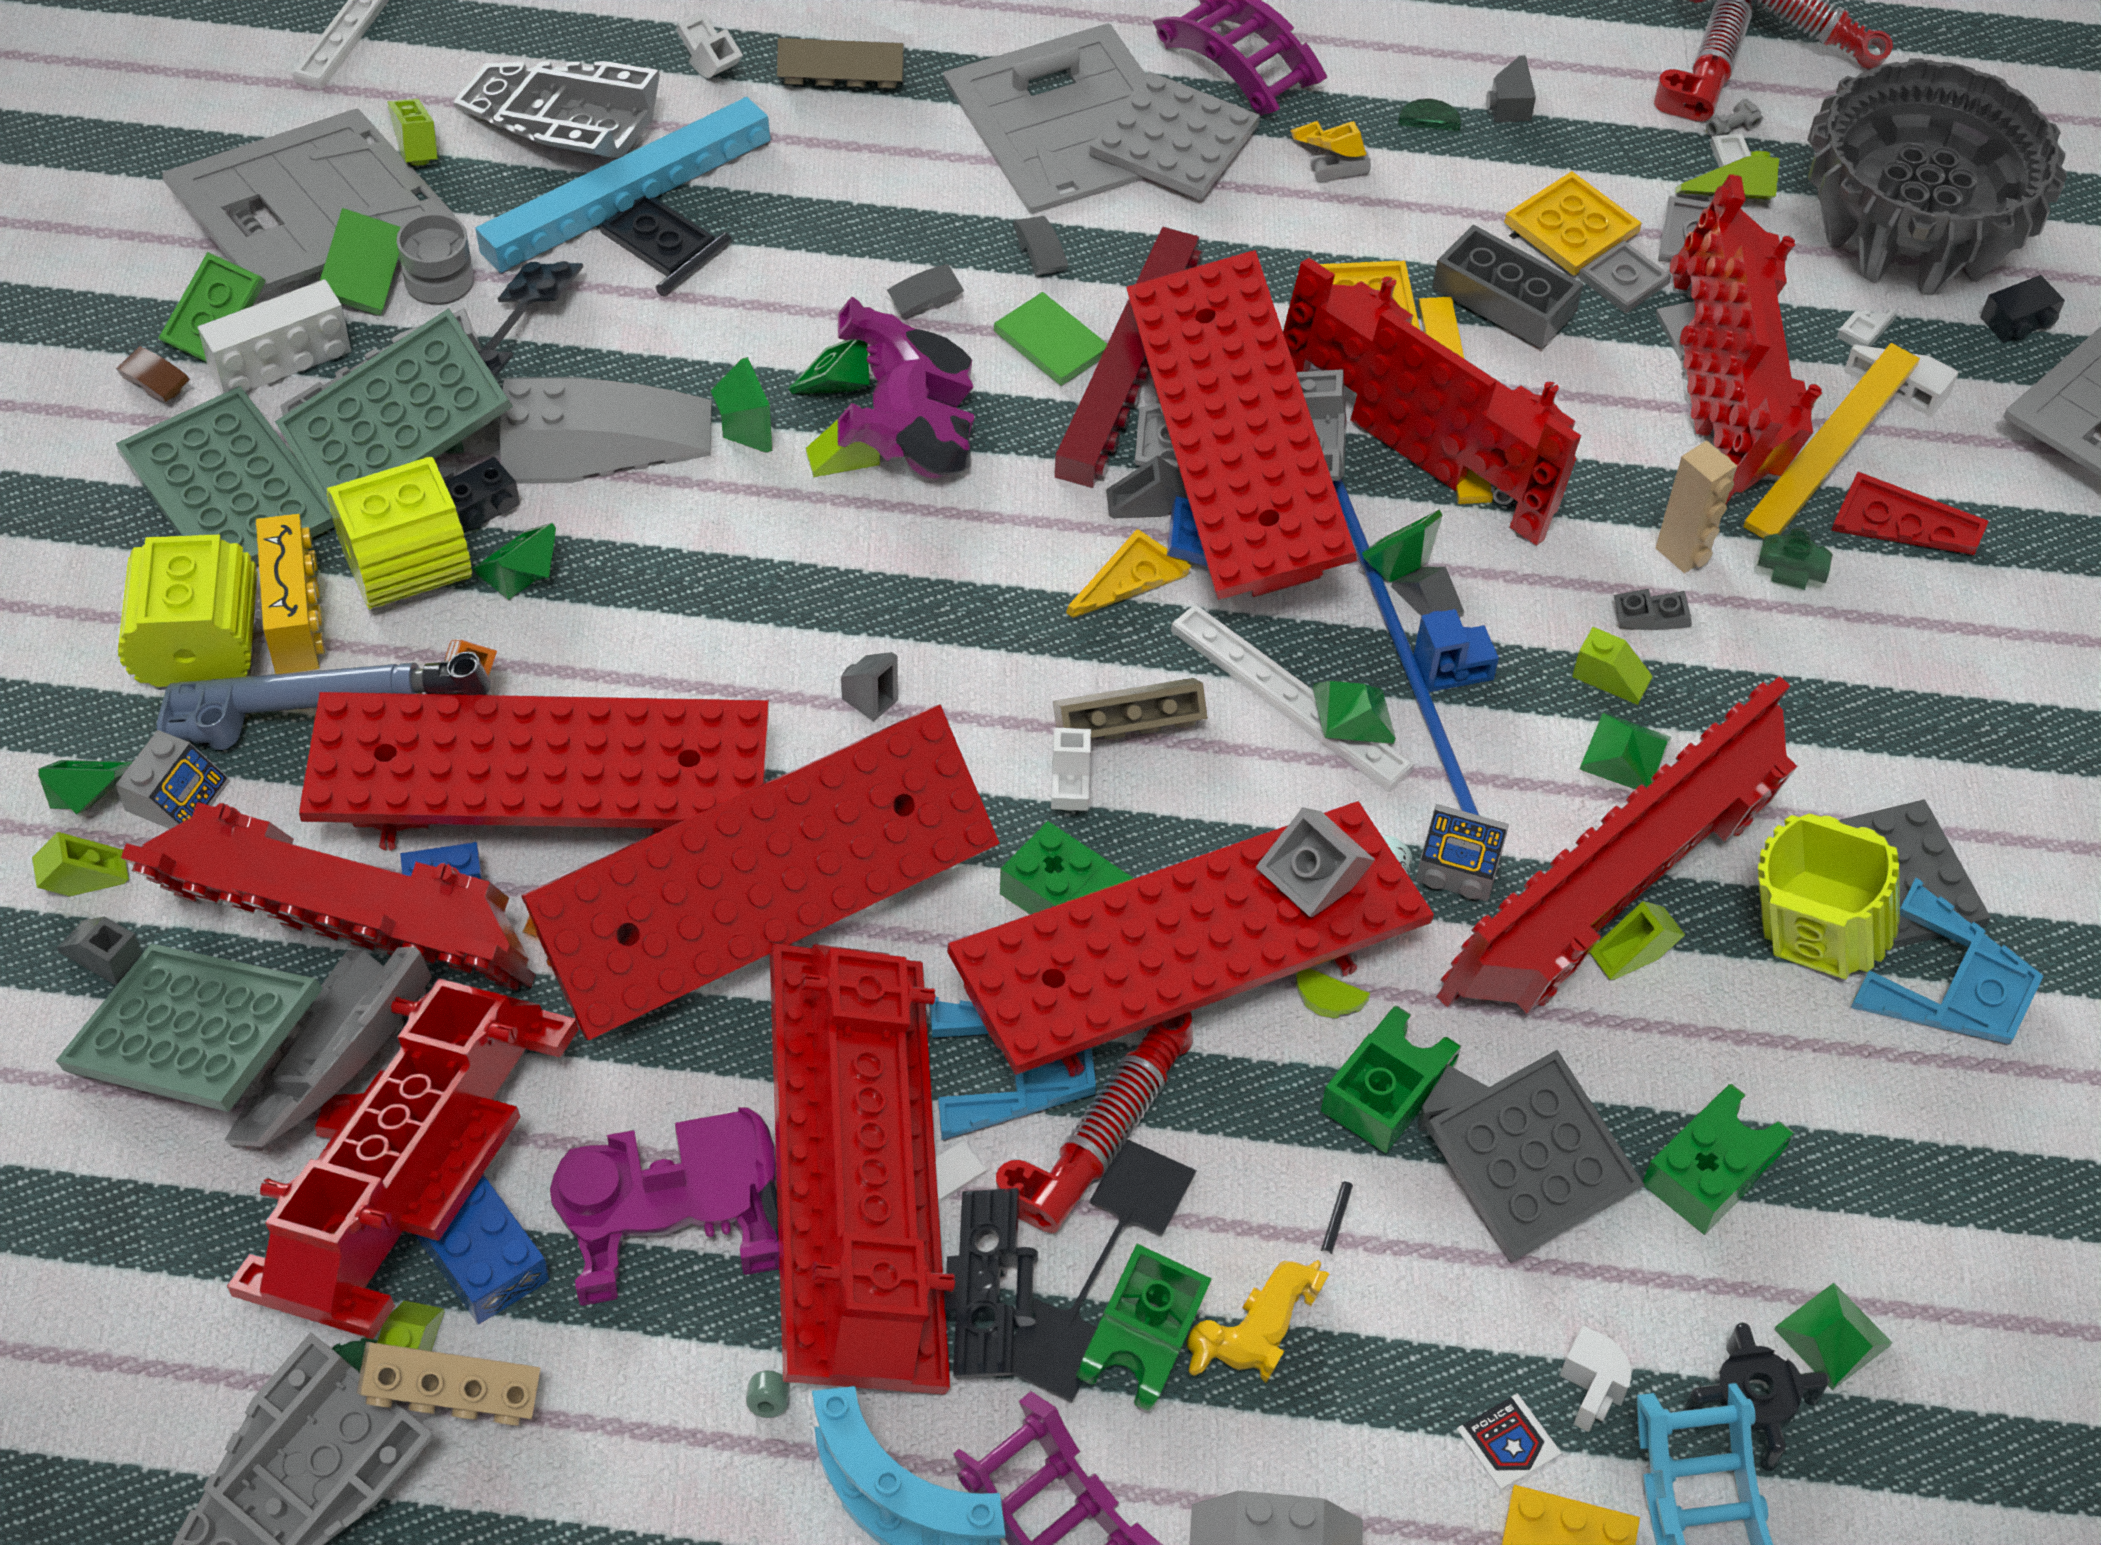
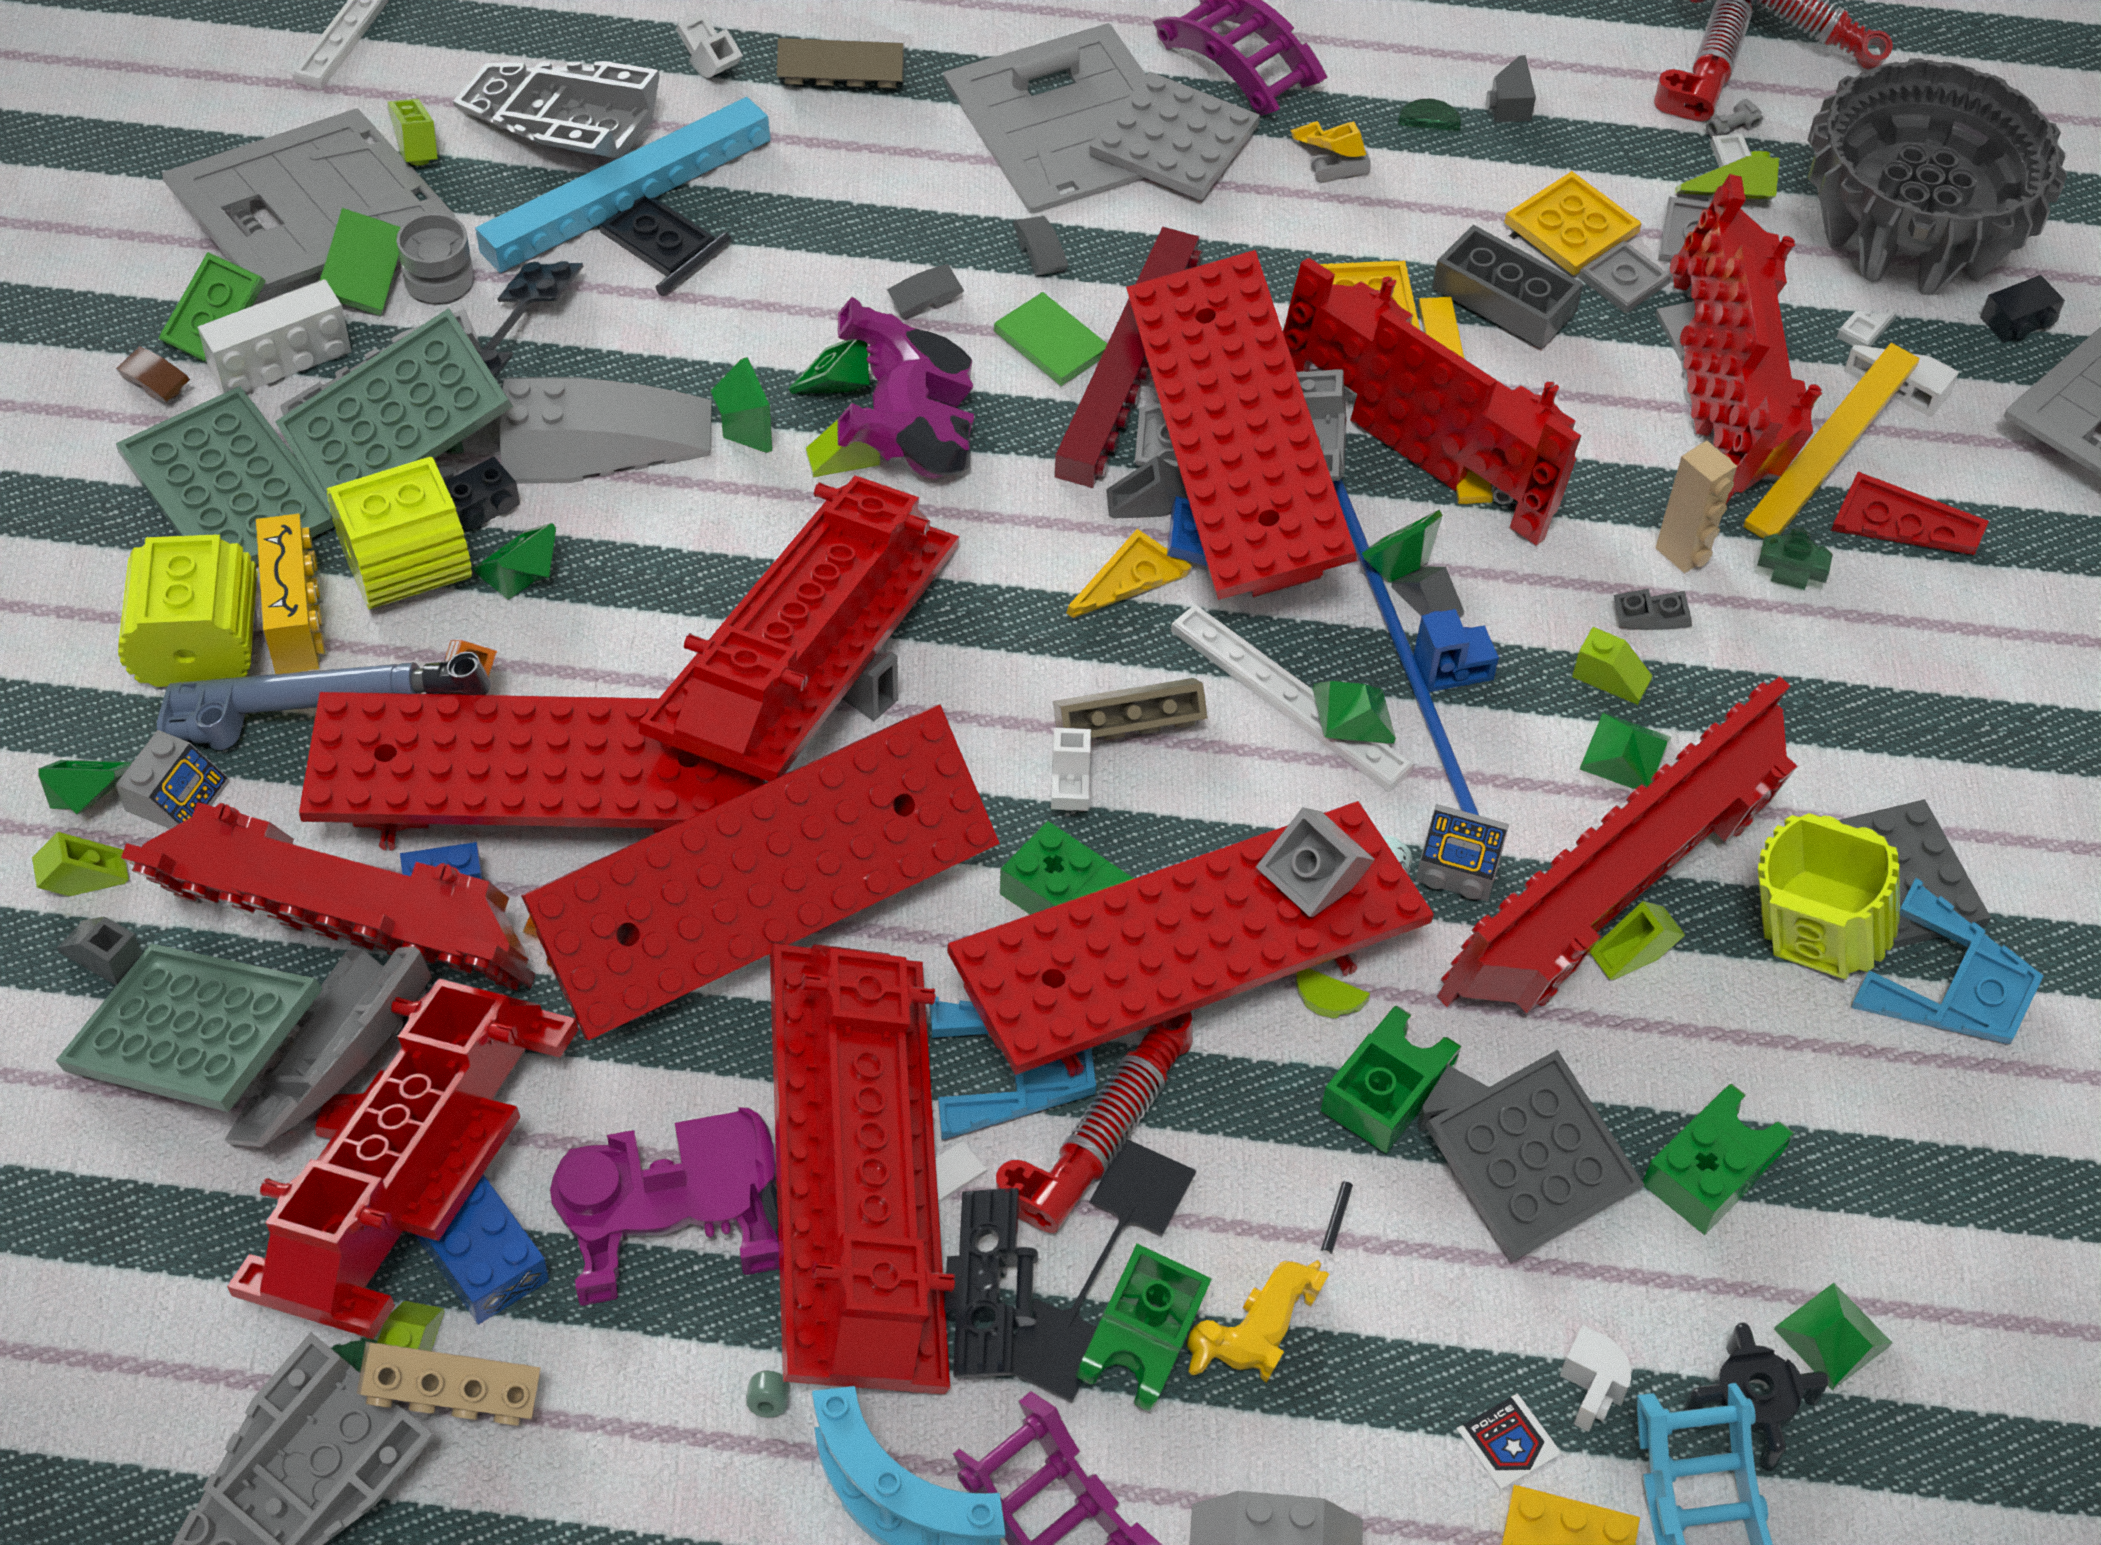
none -> red piece [638,475,960,781]

